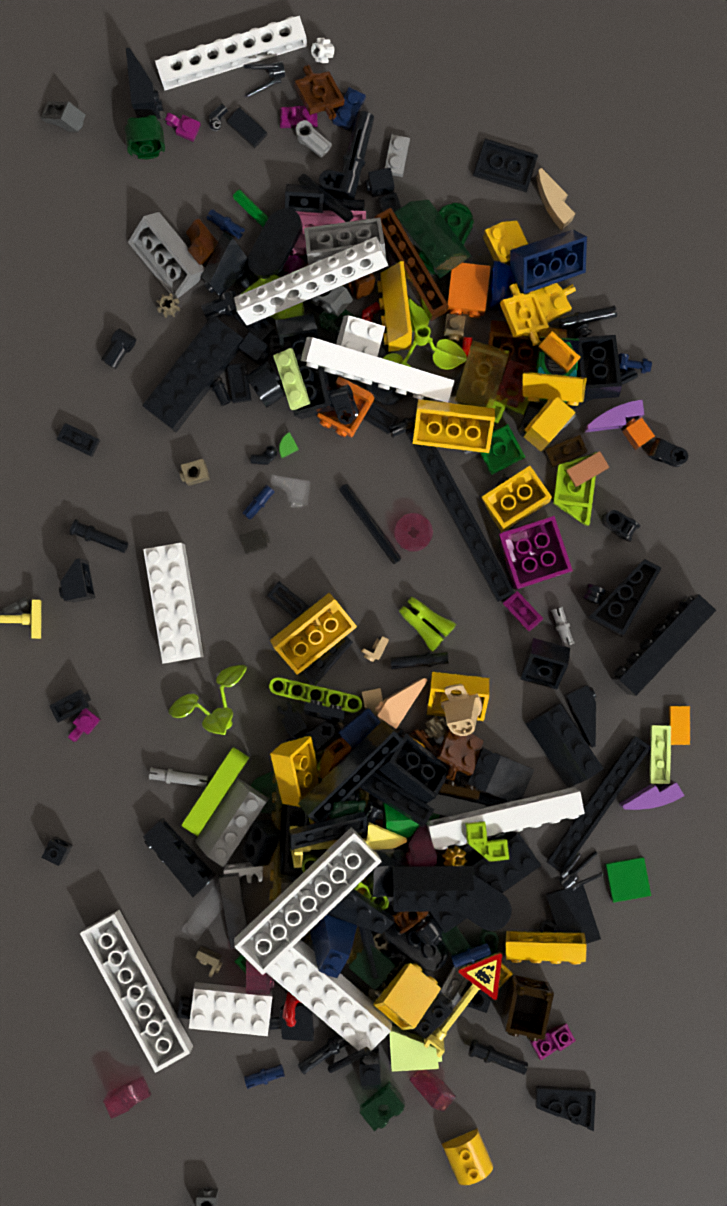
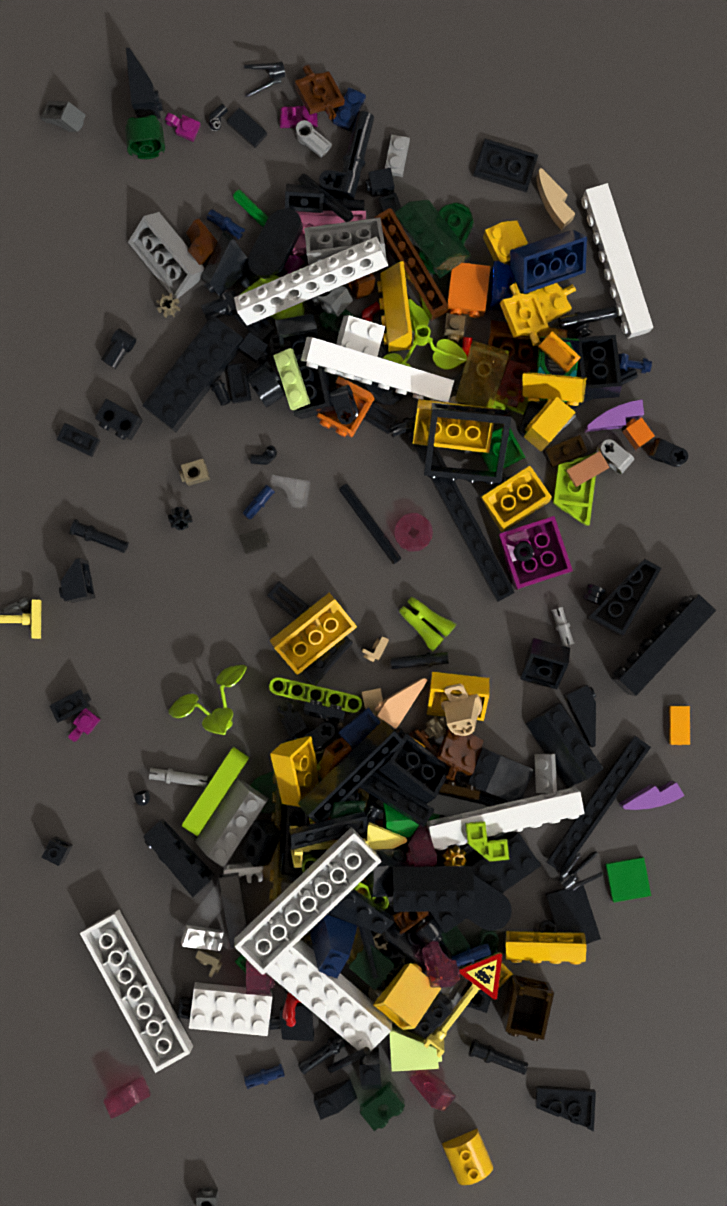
white brick [143,543,204,664] -> none
white brick [155,16,307,90] -> none
bright green tile [279,432,299,458] -> none
white gear [311,38,334,63] -> none
magenta plate [503,591,543,631] -> none
magenta slope [529,1023,576,1060] -> none
black piece [602,510,641,542] -> none
yellowish green plate [649,725,671,784] -> none
none -> black brick [95,399,143,440]
none -> black hinge [133,790,150,806]
none -> black gear [168,507,193,530]
none -> white plate [181,925,224,951]
none -> black slope [313,1079,357,1120]
none -> clear pink arch [422,942,461,988]
none -> black window [424,403,512,484]
none -> black plate [514,542,534,562]
none -> light grey plate [534,754,557,793]
none -> white brick [581,183,653,339]
none -> light grey piece [596,439,634,475]

